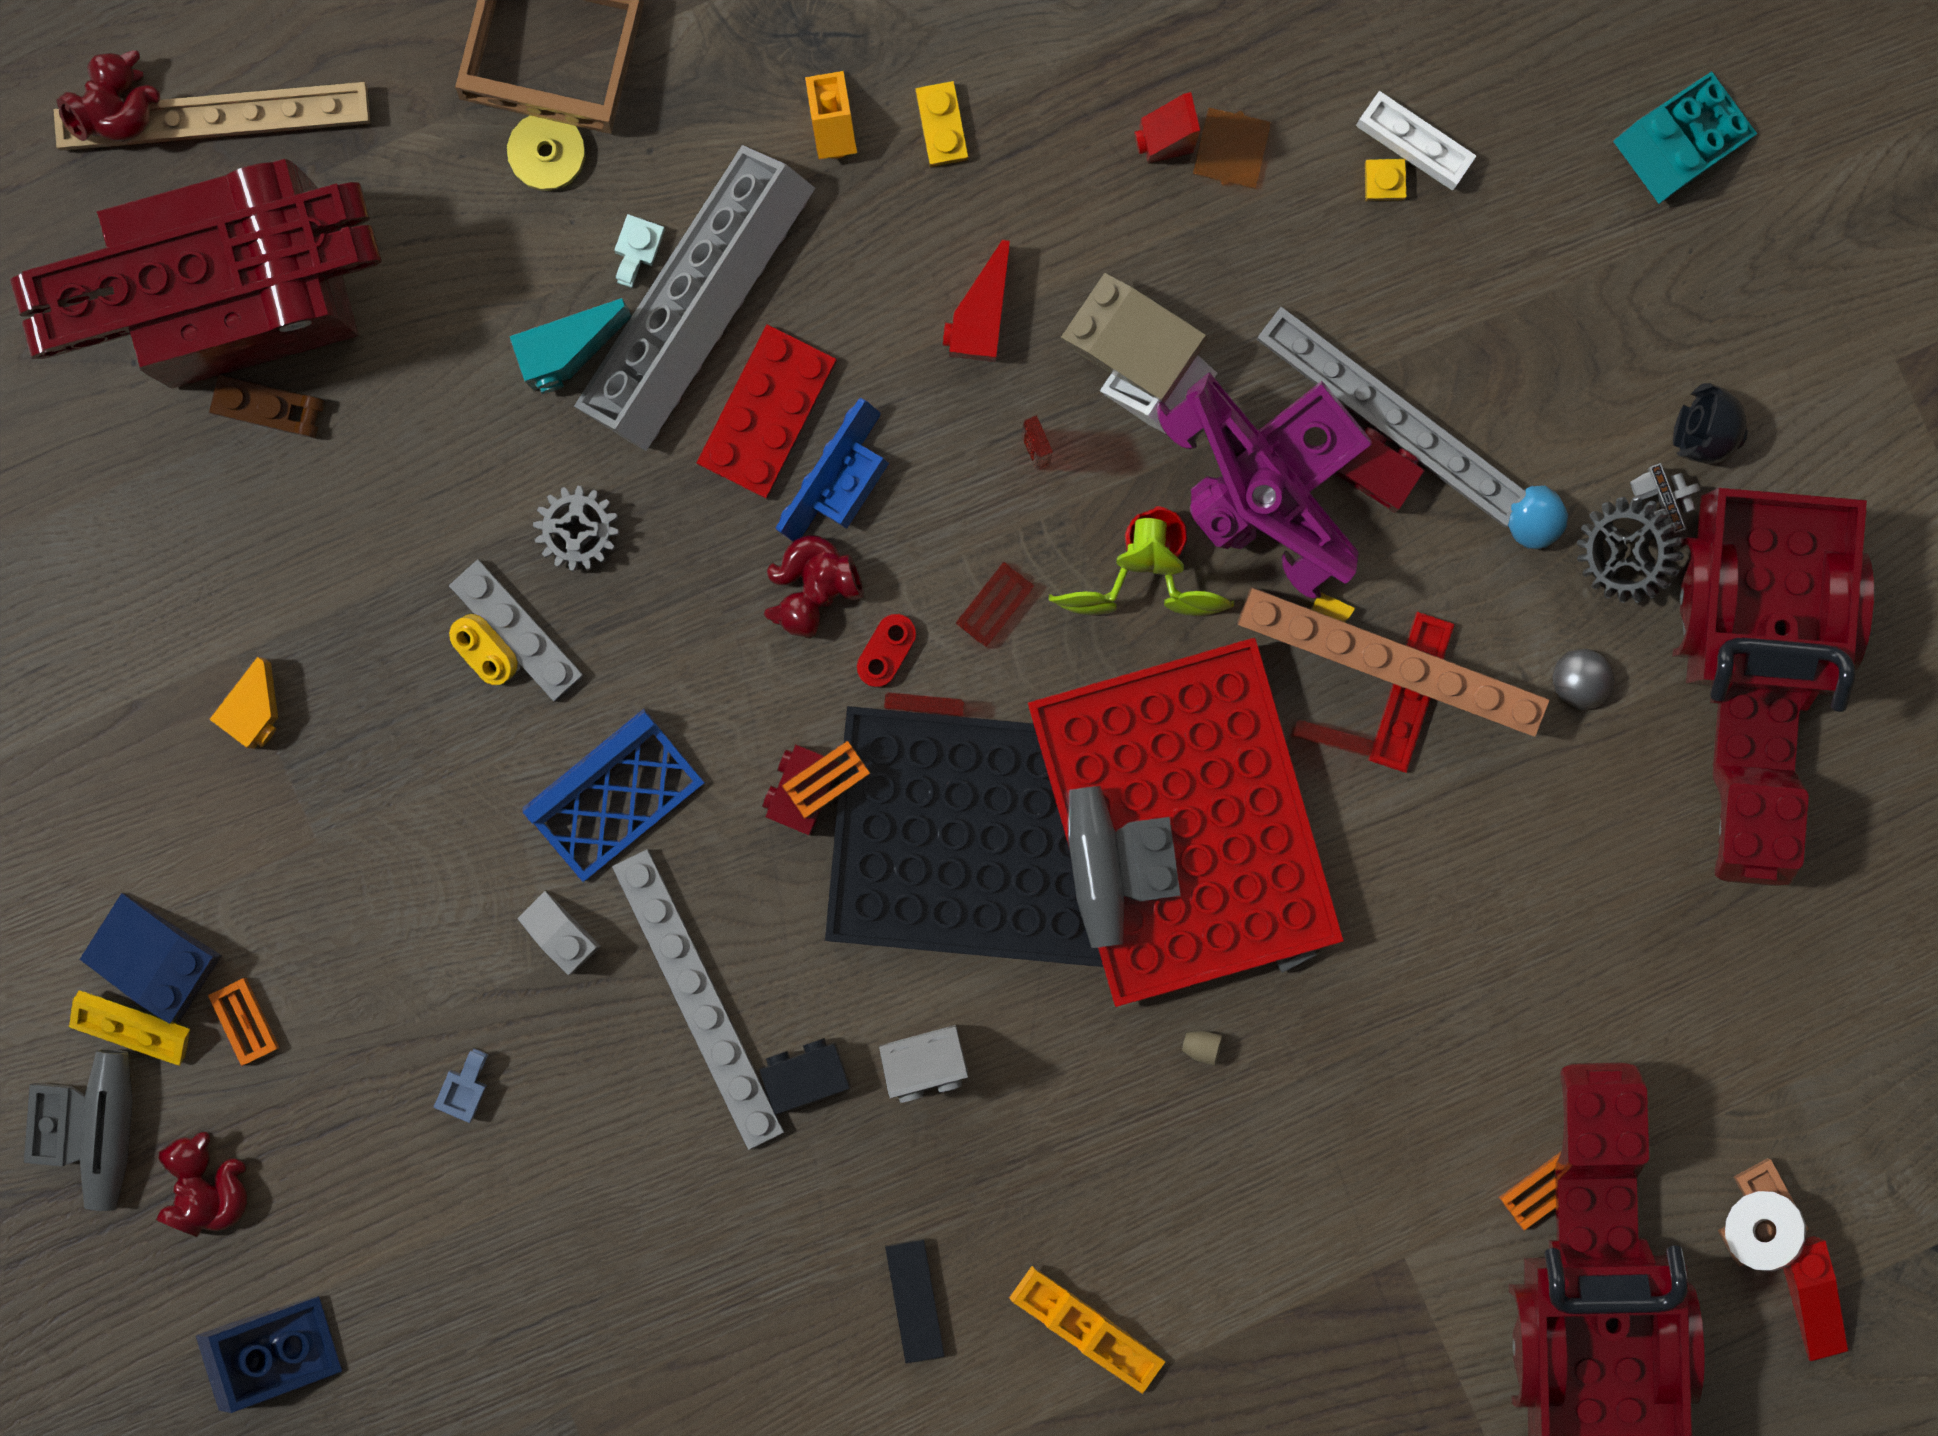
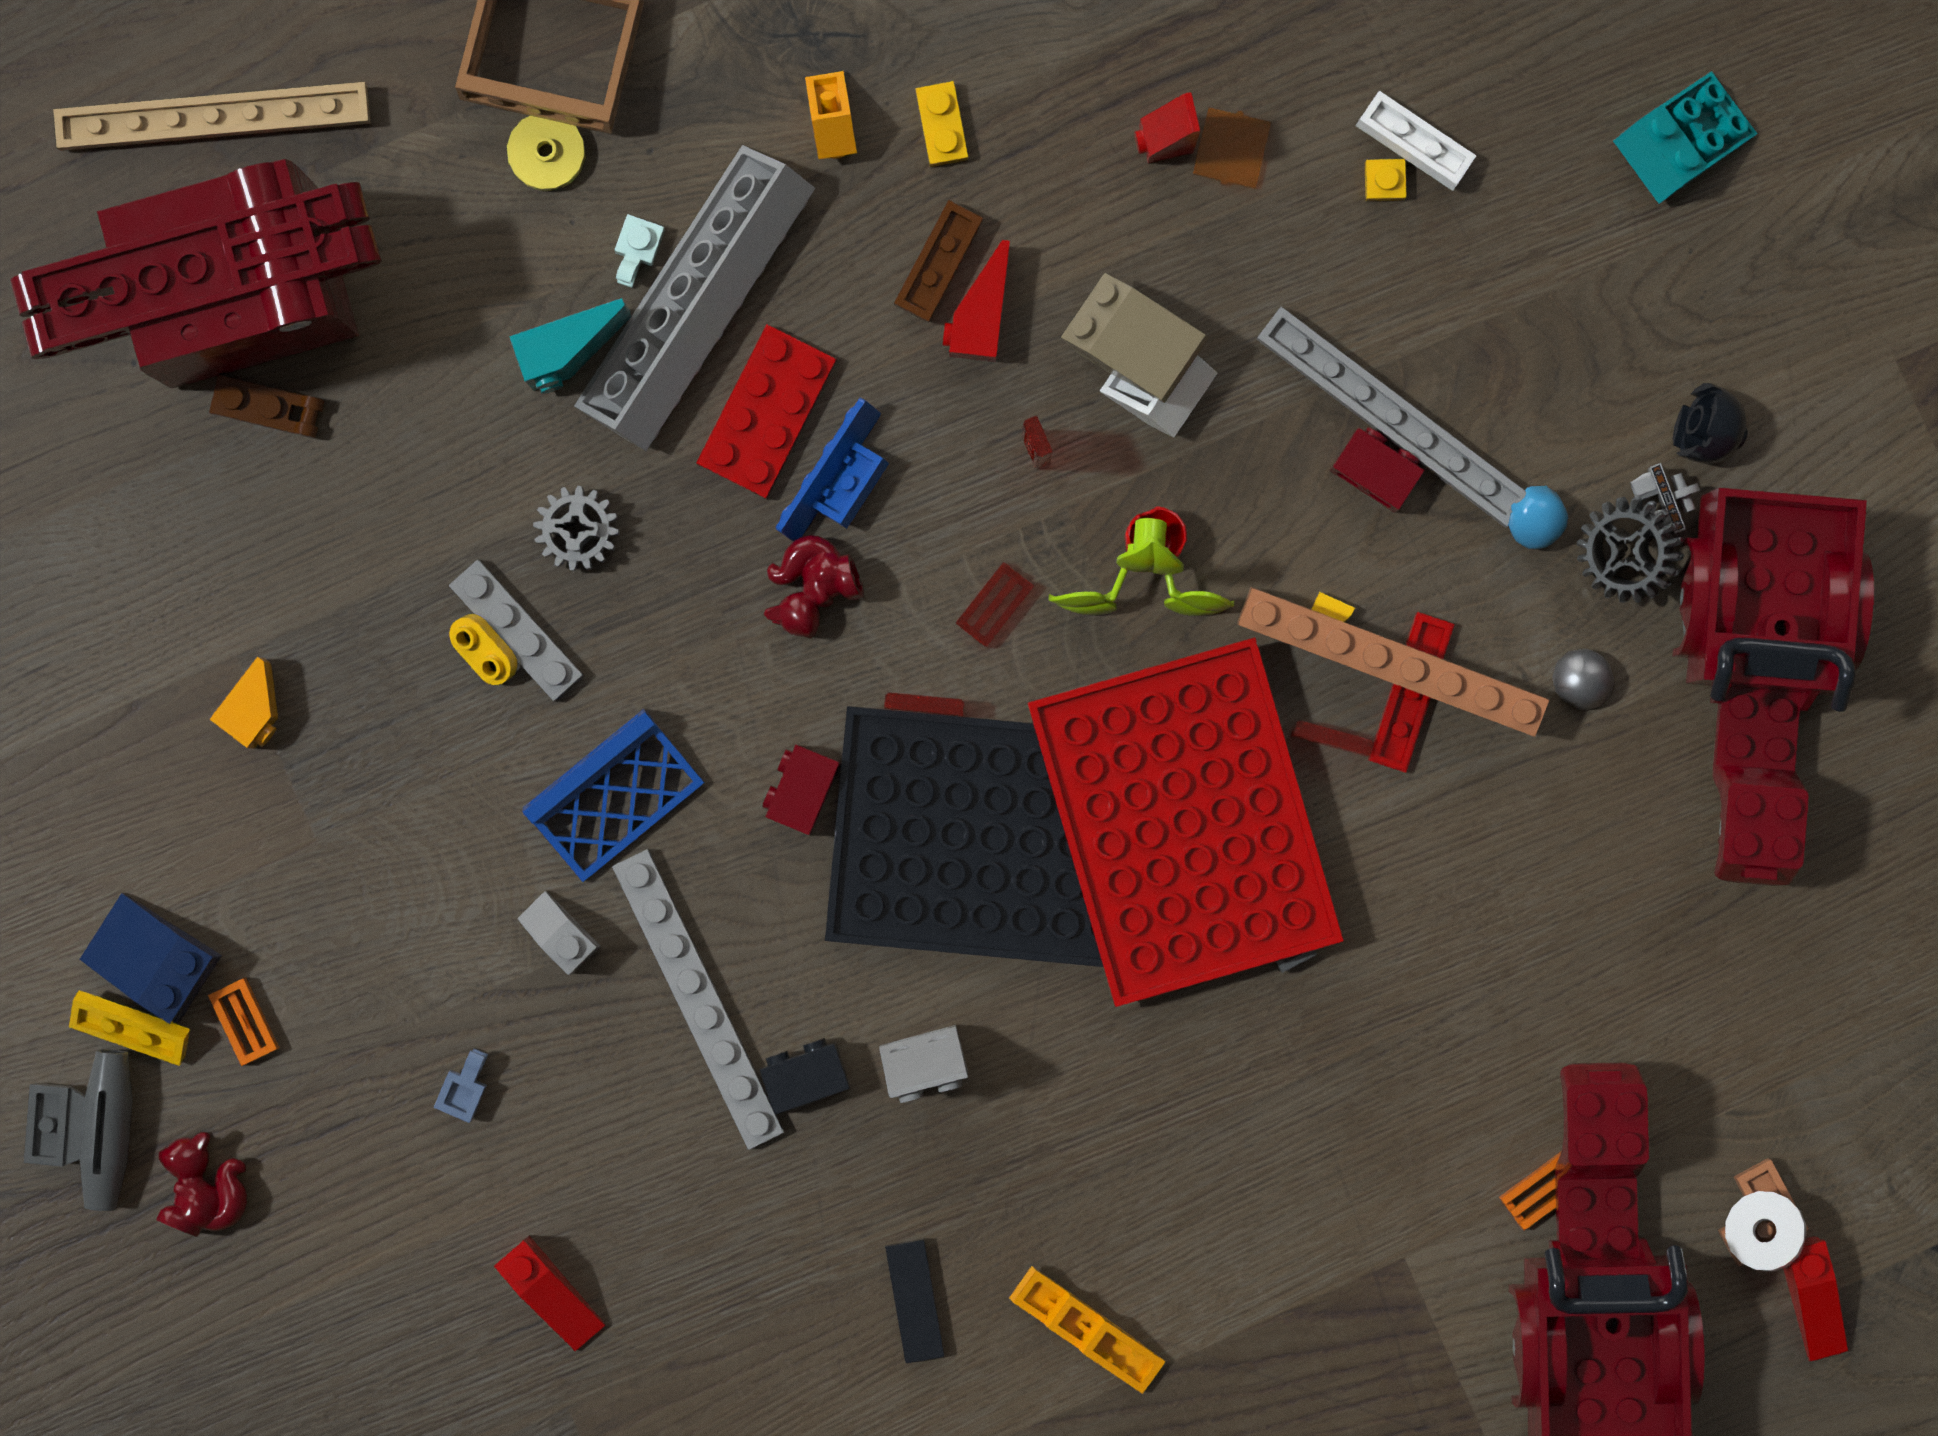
dark red animal [56,50,161,142] -> none
dark blue slope [196,1296,342,1413] -> none
orange tile [782,741,870,818] -> none
red plate [857,614,916,687] -> none
dark grey plate [1068,786,1181,948] -> none
magenta piece [1156,372,1372,599] -> none
dark tan hose [1182,1031,1223,1066] -> none
none -> red slope [494,1235,606,1351]
none -> reddish brown plate [894,200,983,323]

